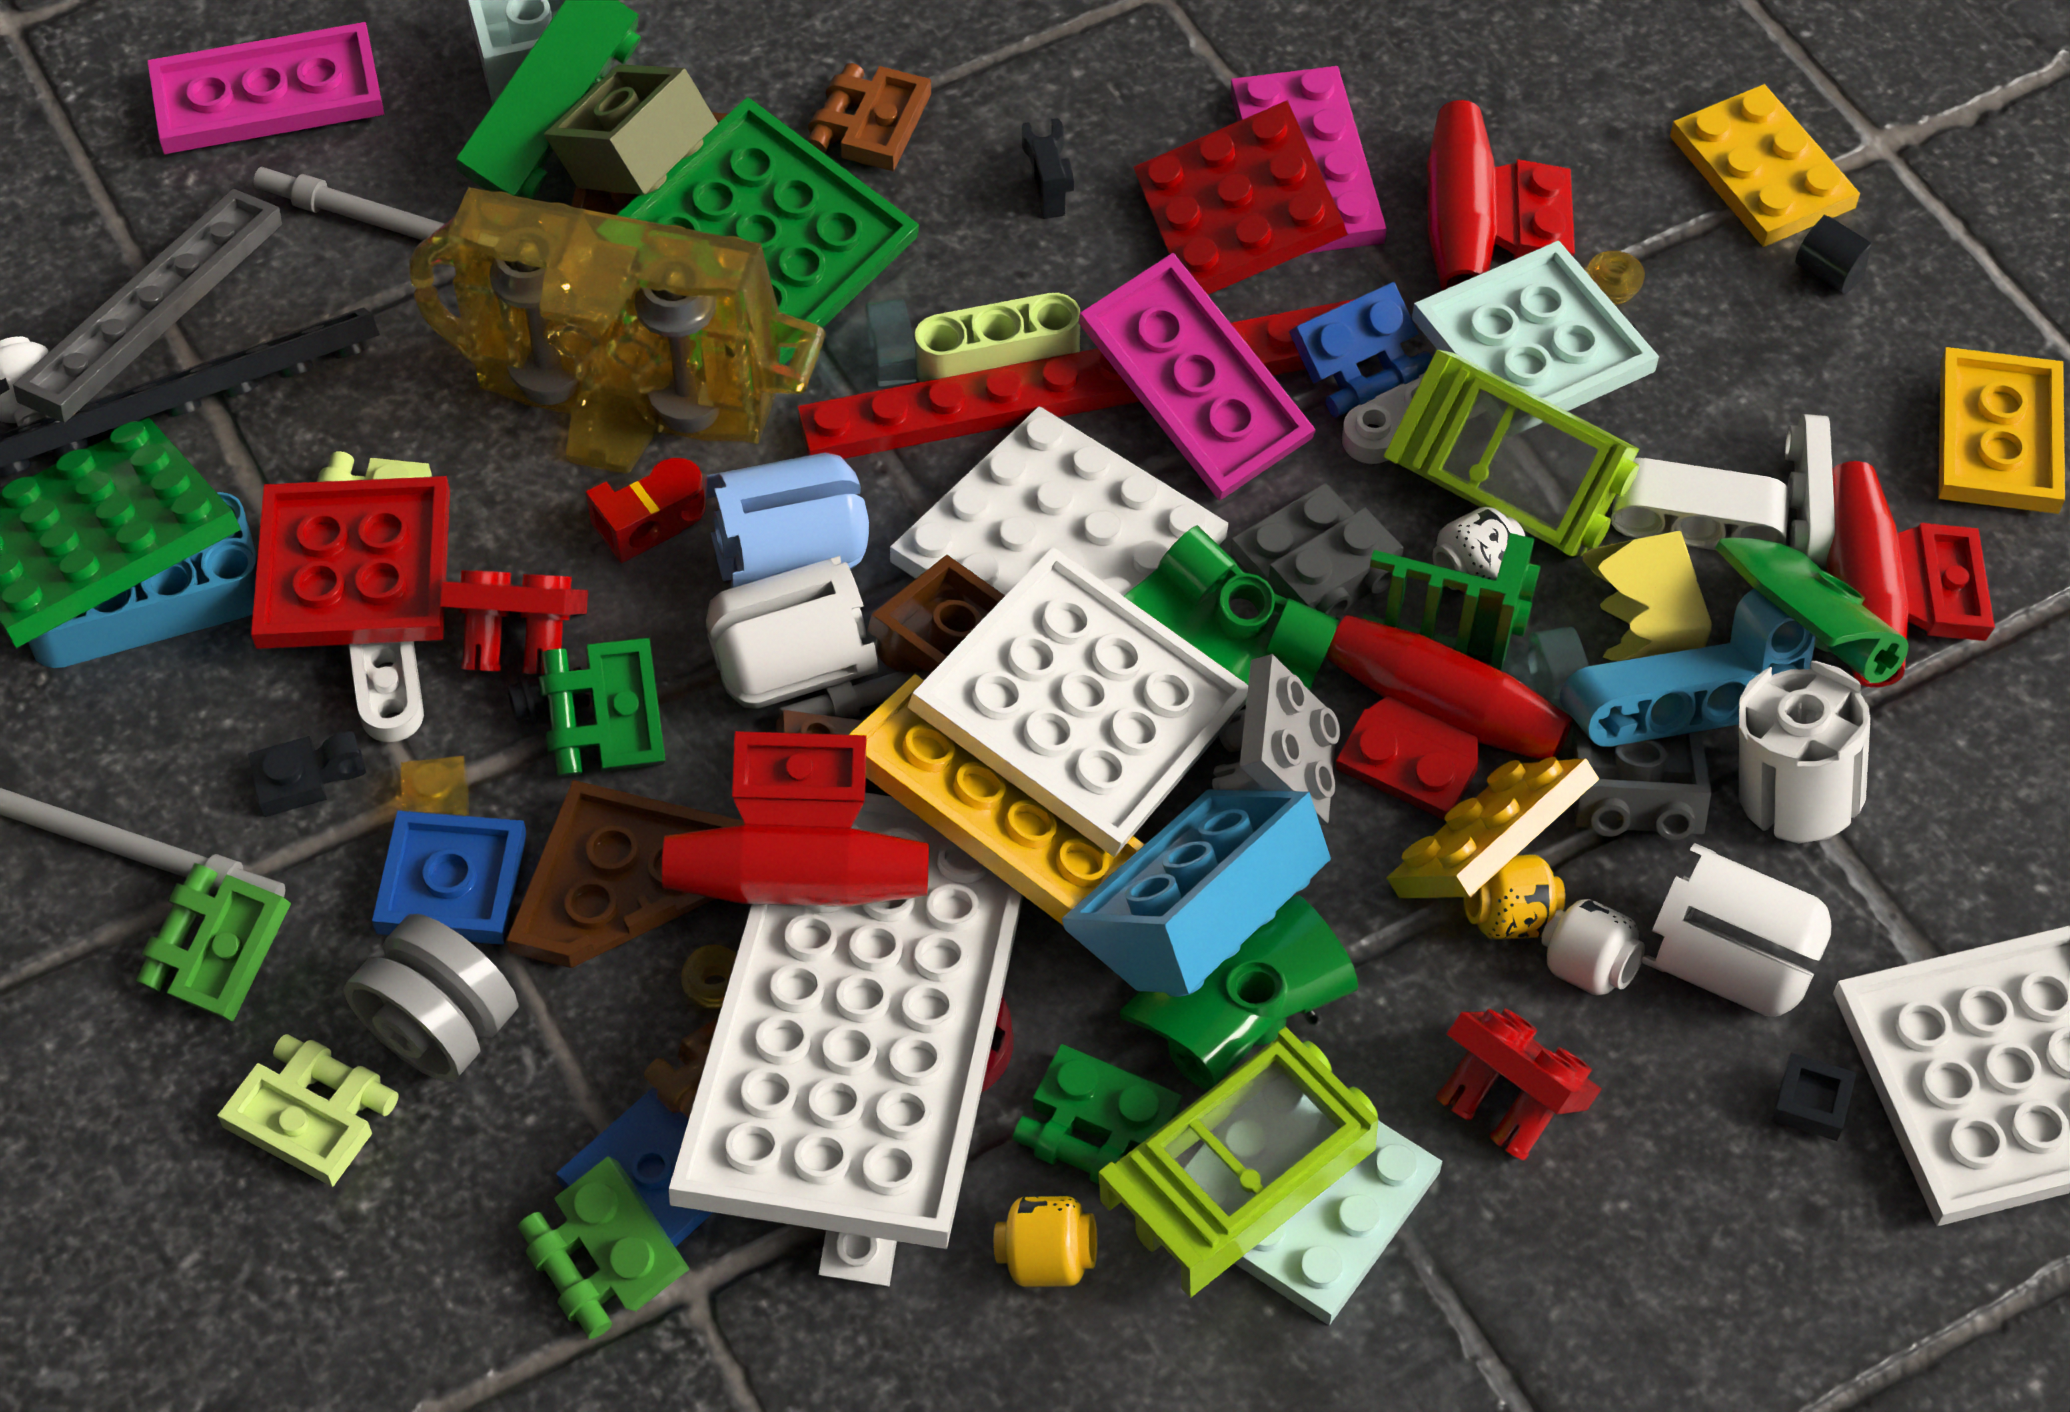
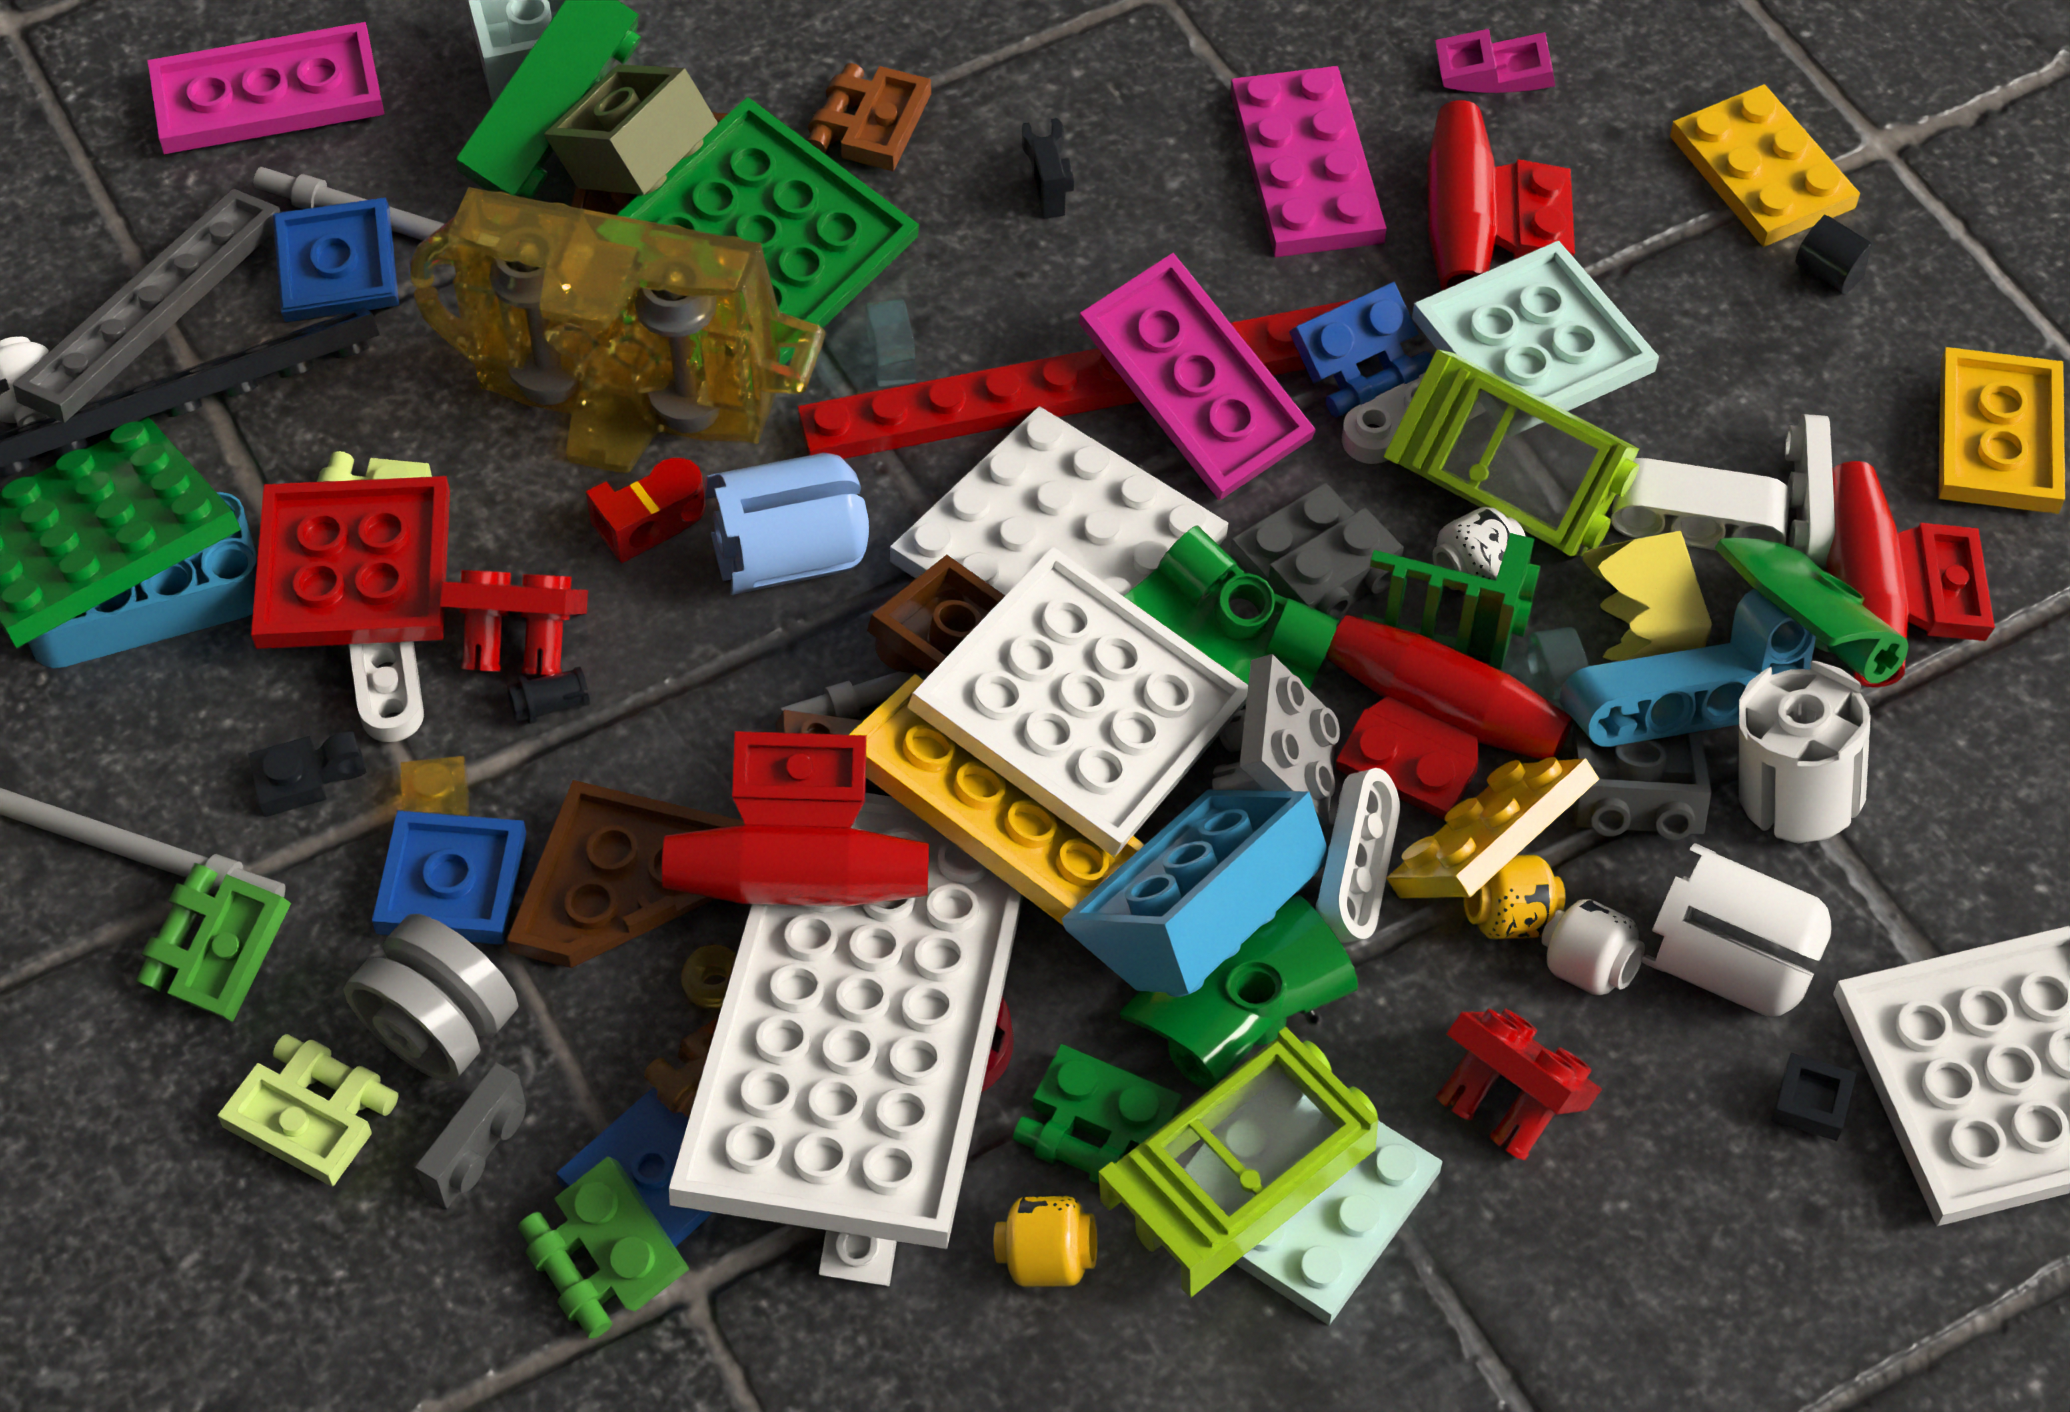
green plate [539,638,666,777] -> none
white cylinder [706,556,878,708] -> none
yellowish green beam [915,293,1080,382] -> none
red plate [1133,100,1348,295] -> none
clear yellow plate [1587,251,1645,305] -> none
none -> blue plate [273,197,399,322]
none -> dark grey plate [415,1062,526,1210]
none -> white plate [1316,768,1400,943]
none -> dark pink slope [1435,29,1555,93]

